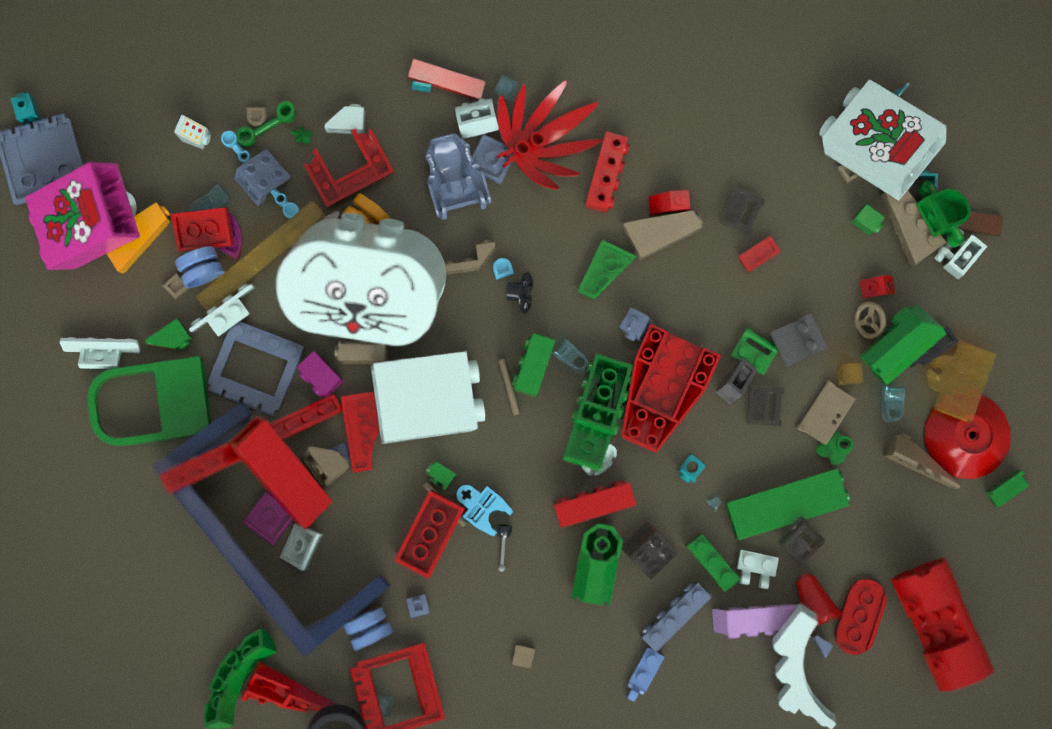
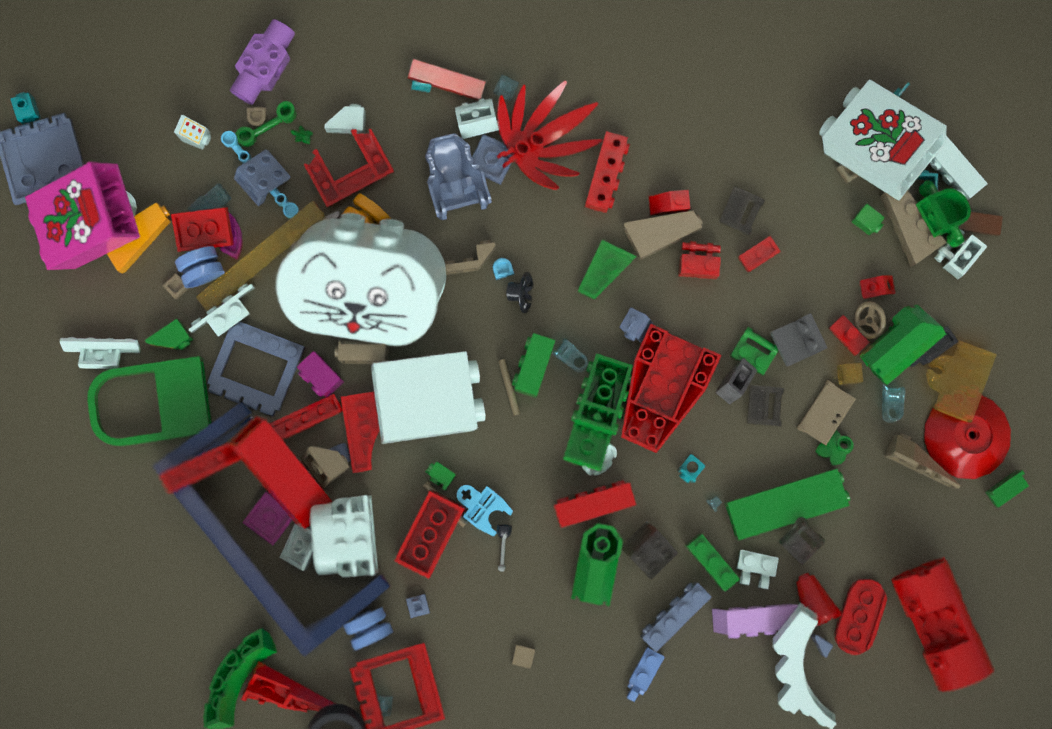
none -> medium lavender brick [230,19,295,105]
none -> light aqua brick [310,495,379,577]
none -> red brick [678,241,721,279]
none -> red tile [828,315,870,356]
none -> light aqua brick [930,136,988,200]

